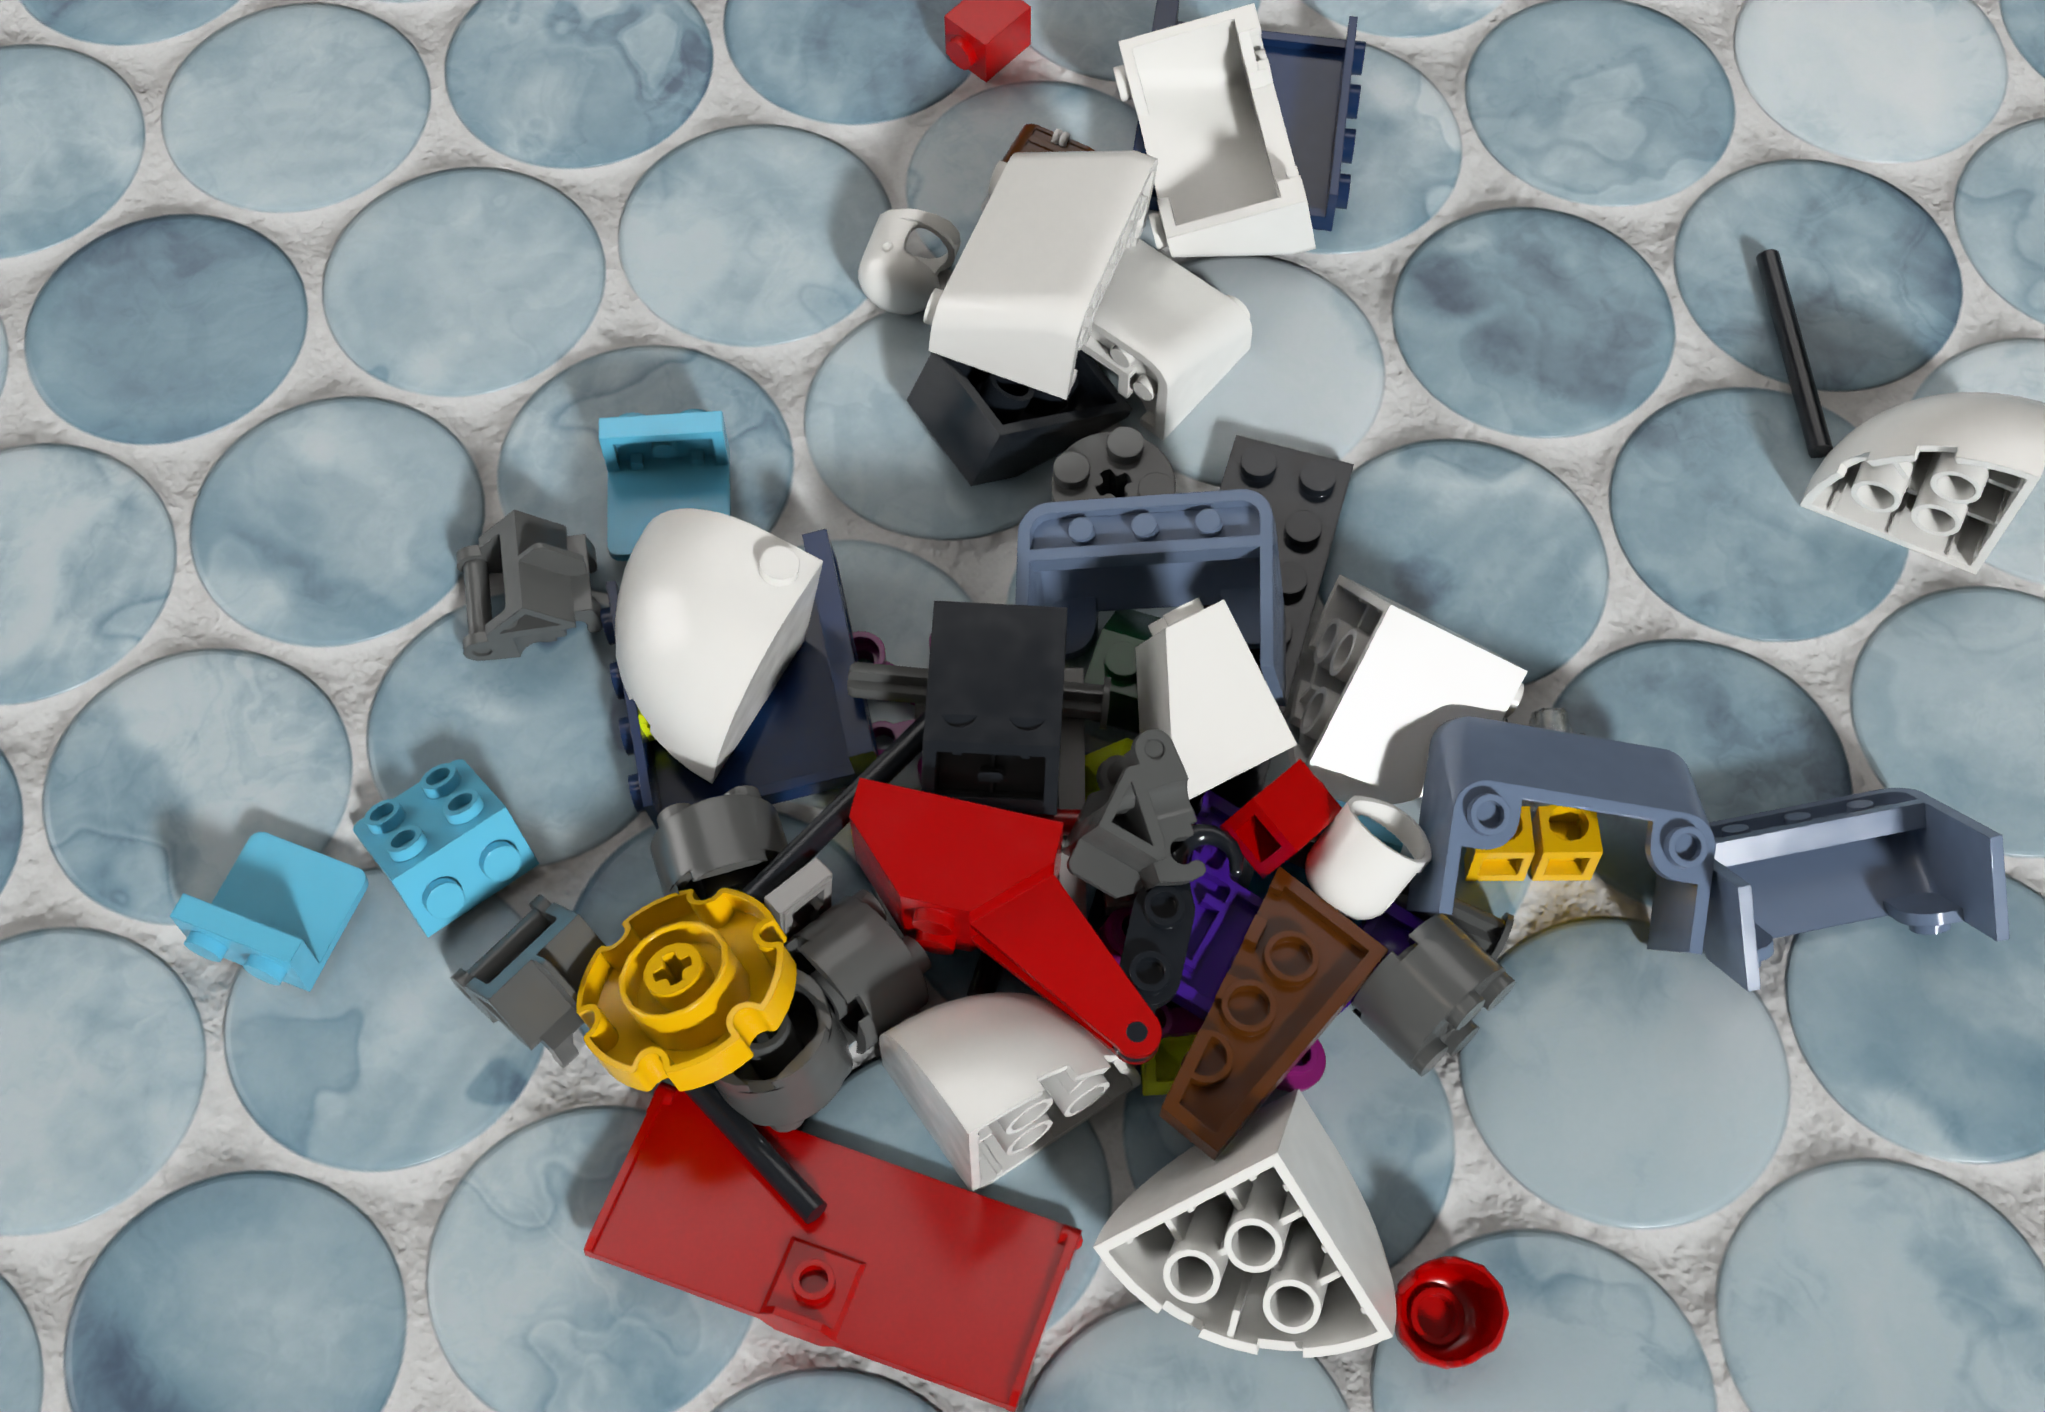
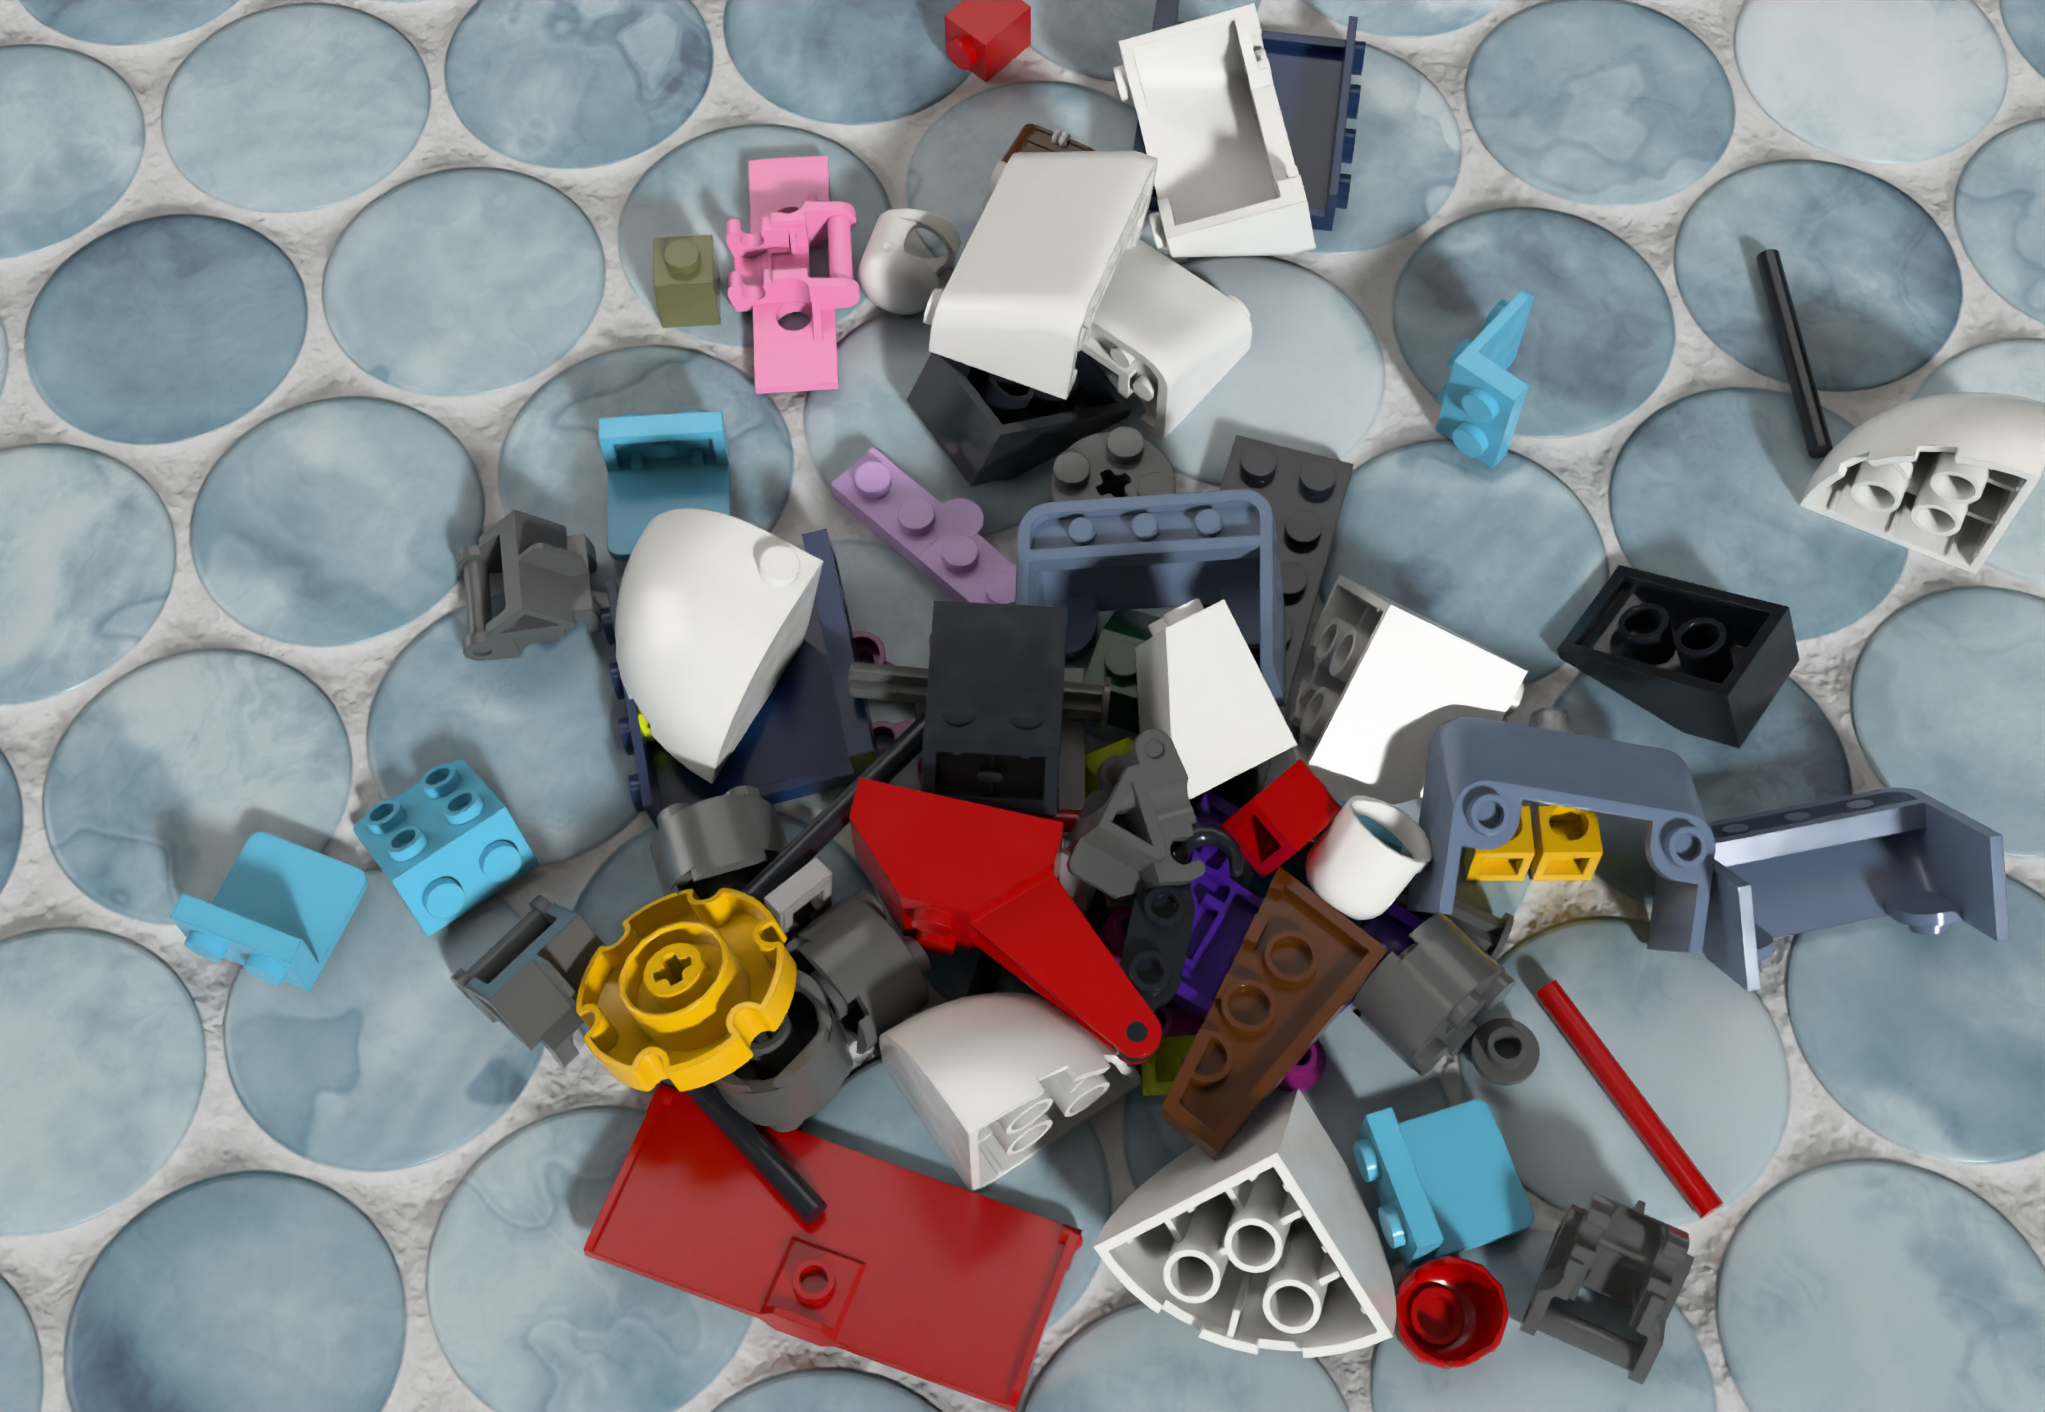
none -> olive brick [653,235,721,328]
none -> bright pink piece [726,155,860,394]
none -> lavender hinge [830,447,1017,605]
none -> medium azure bracket [1353,1099,1534,1270]
none -> medium azure bracket [1435,289,1534,469]
none -> dark grey plate [1470,1018,1540,1086]
none -> dark grey piece [1520,1192,1694,1384]
none -> red bar [1535,980,1724,1219]
none -> black slope [1557,565,1800,749]

